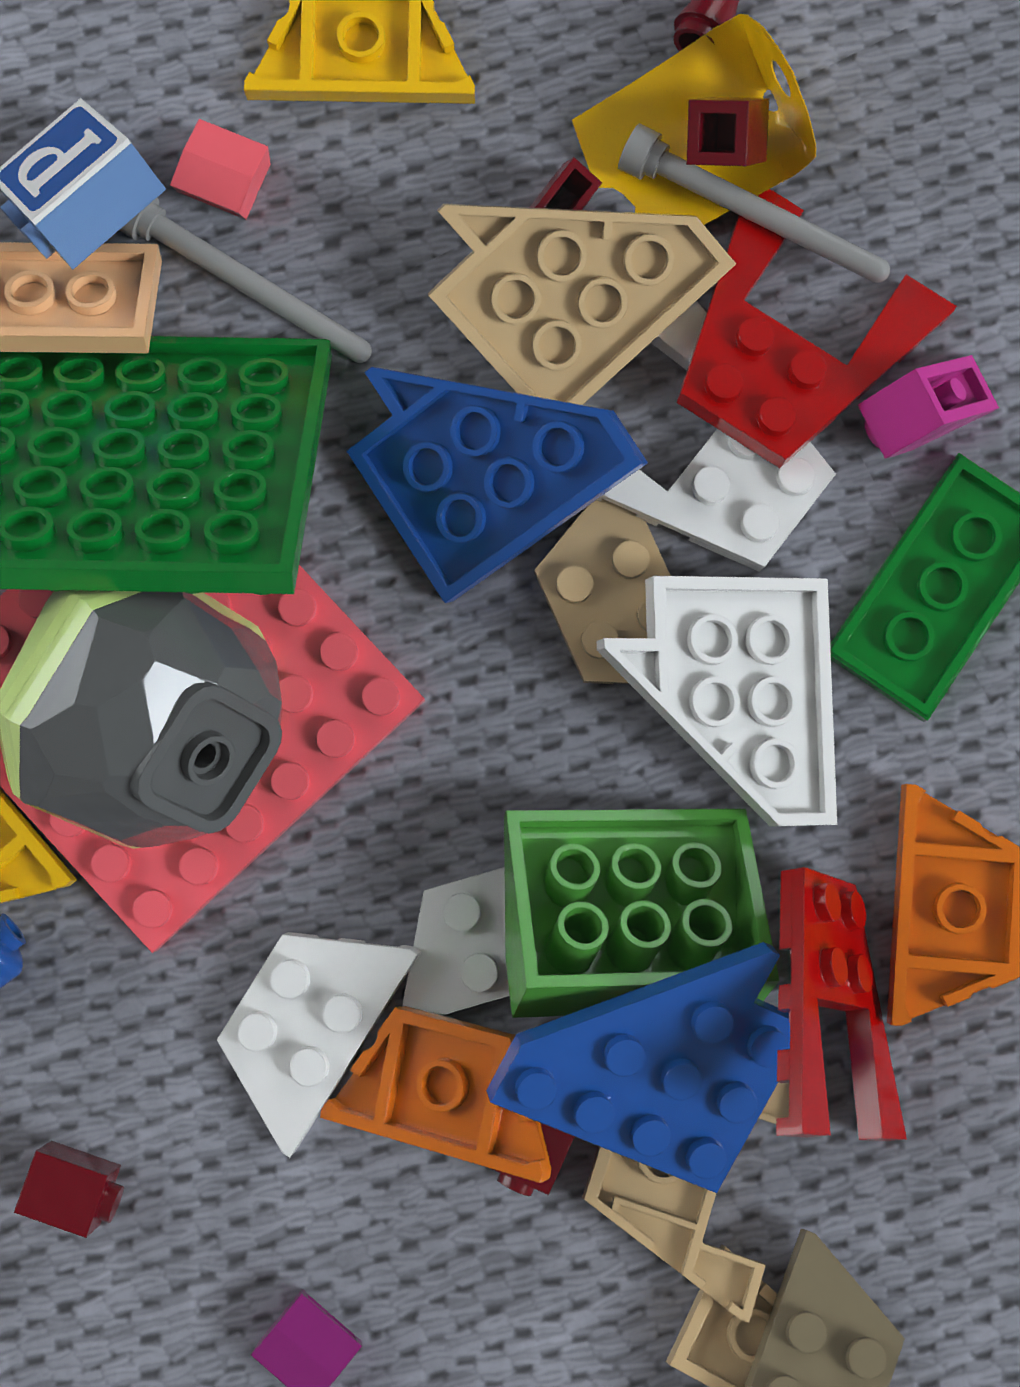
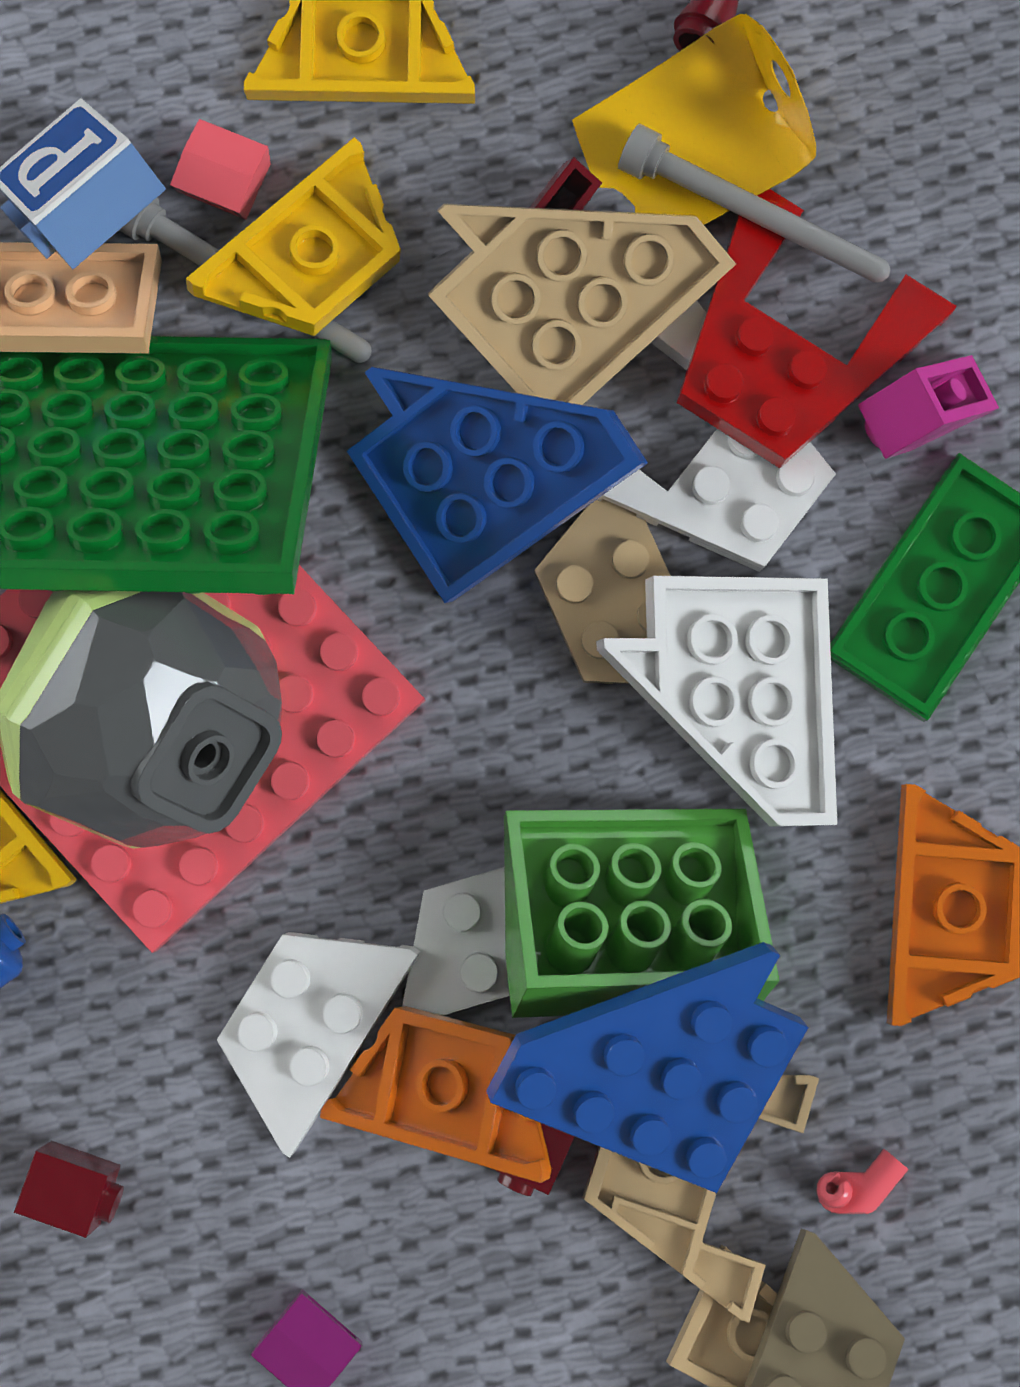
dark red brick [686,97,770,166] -> none
red wing [776,867,907,1141] -> none
none -> yellow wing [186,137,401,336]
none -> coral arm [816,1149,909,1214]

